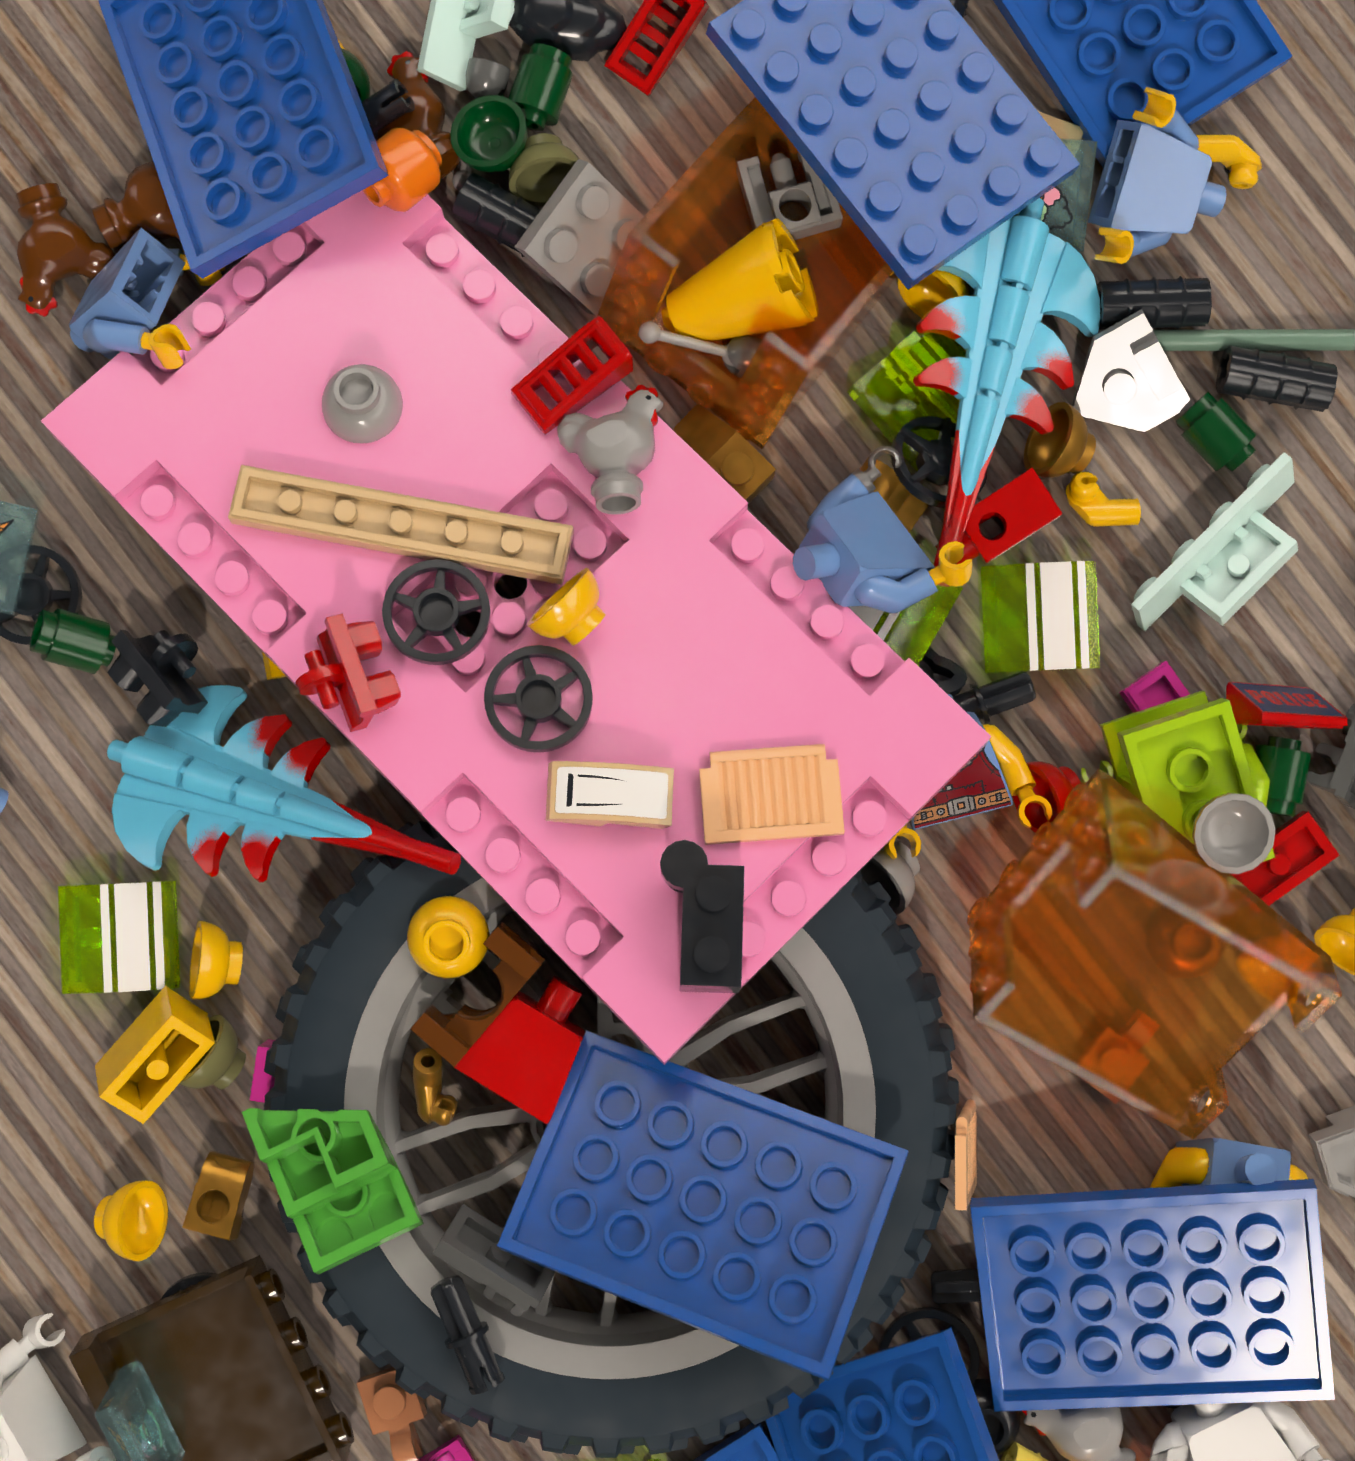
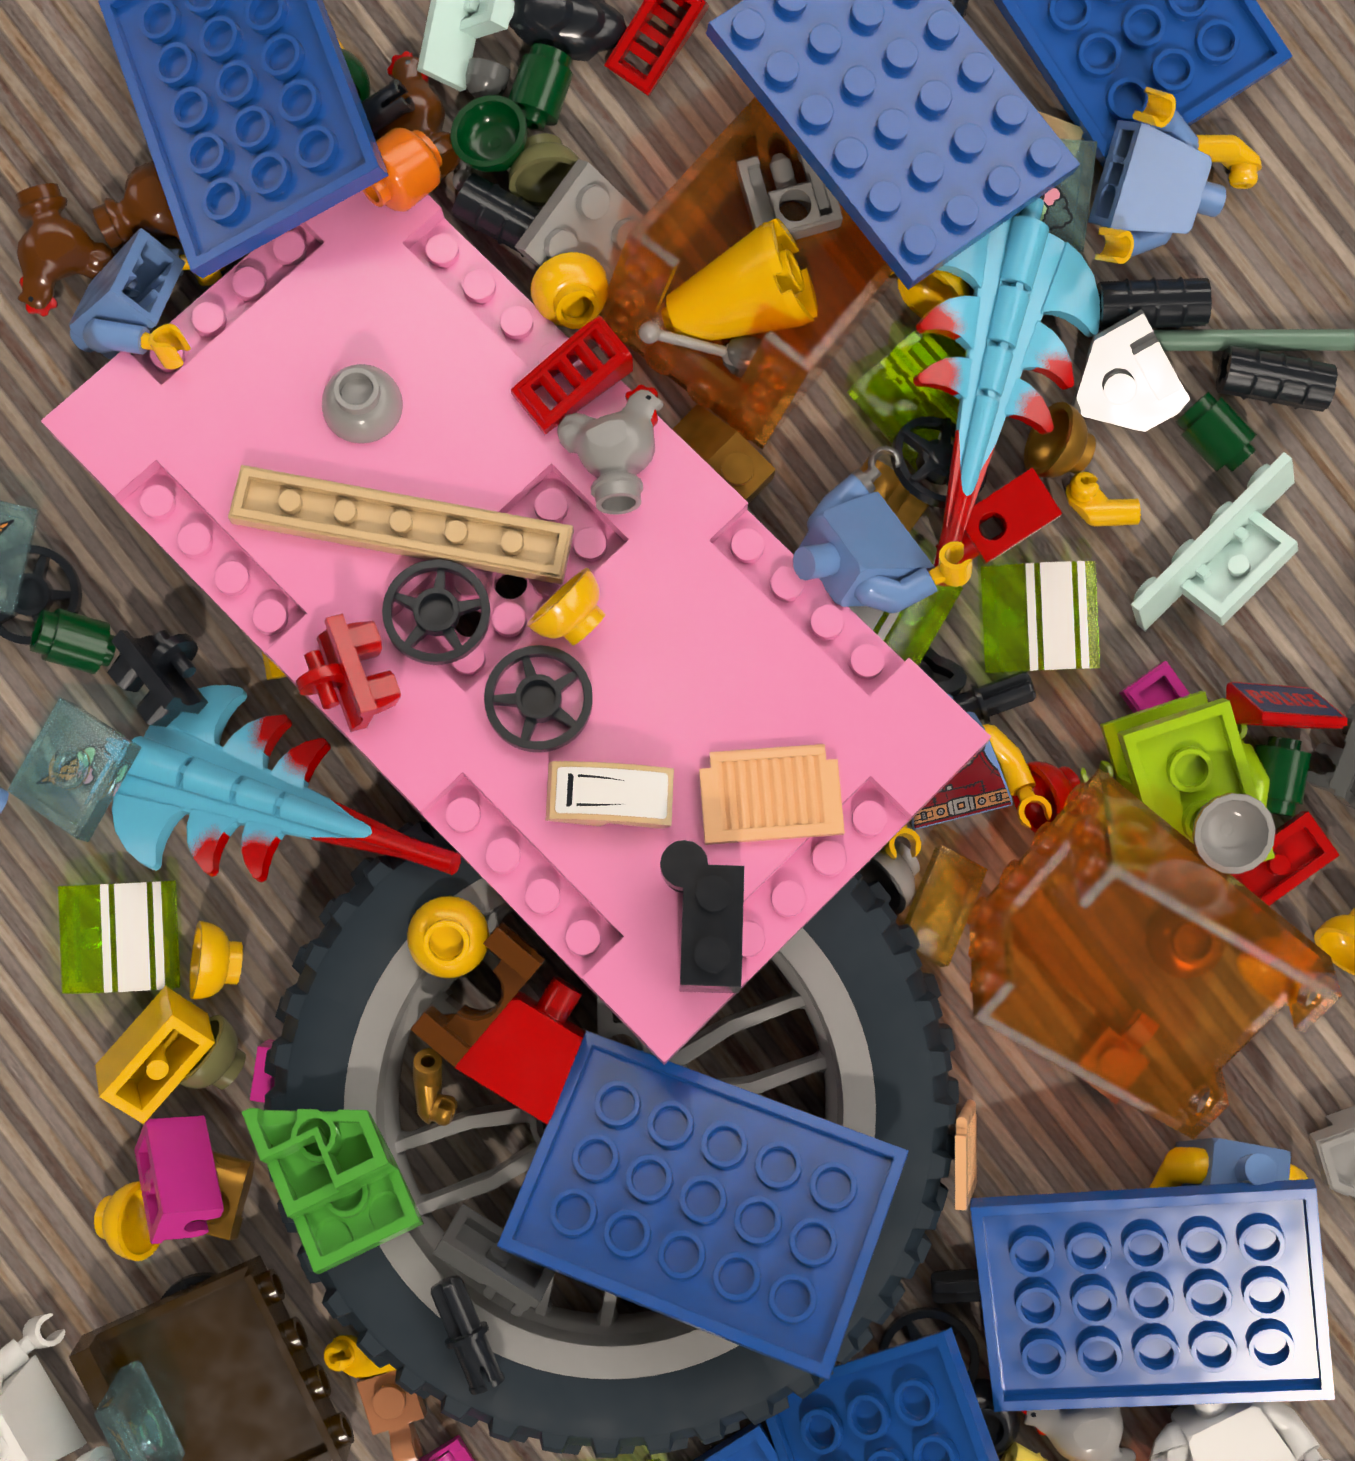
none -> clear light blue tile [7,698,142,842]
none -> dark pink hinge [134,1116,224,1244]
none -> yellow arm [323,1335,396,1379]
none -> yellow piece [531,252,608,329]
none -> clear yellow tile [903,845,988,967]

